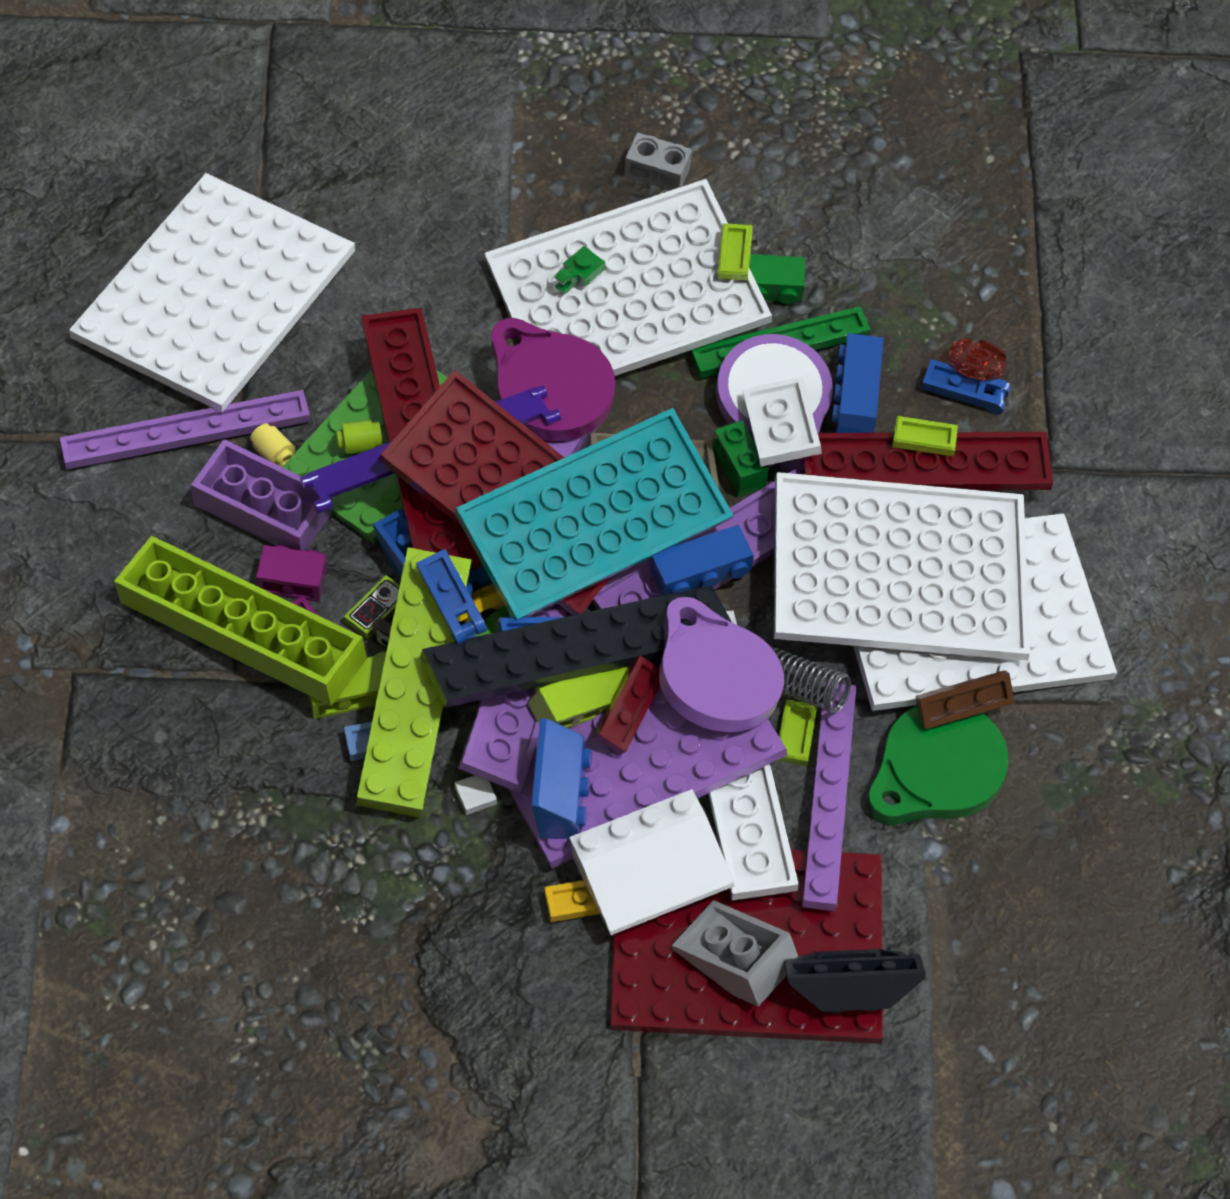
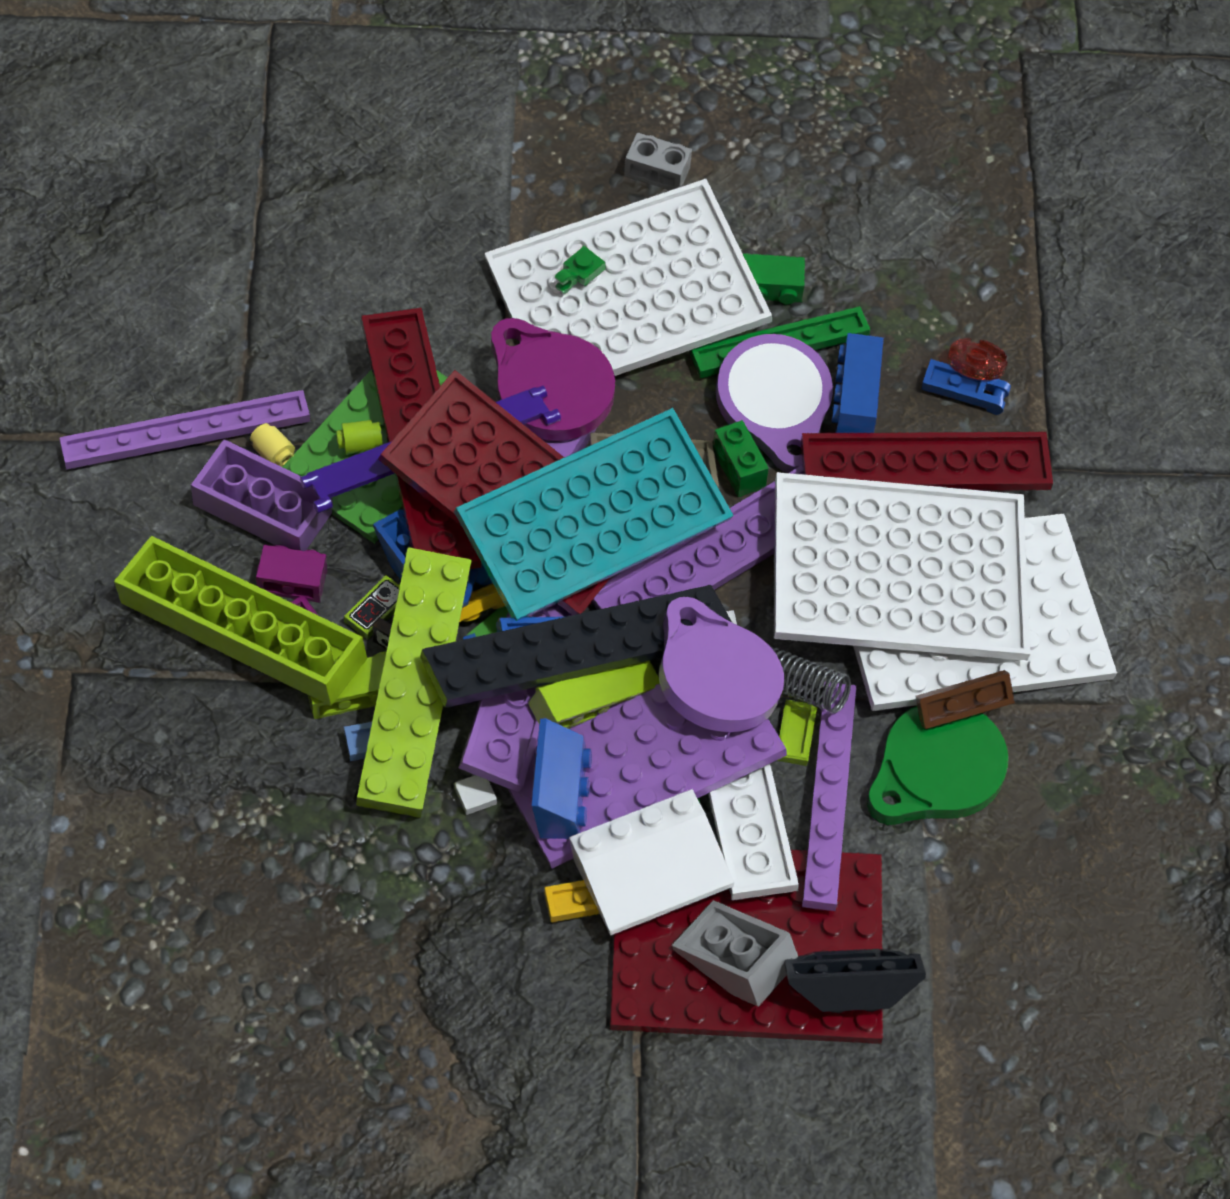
white plate [69,173,355,413] -> none
blue plate [416,549,487,644] -> none
dark red plate [594,655,660,755] -> none
blue brick [650,524,754,595] -> none
lime tile [718,223,753,280] -> none
white plate [742,377,822,466] -> none
lime tile [892,416,958,456] -> none

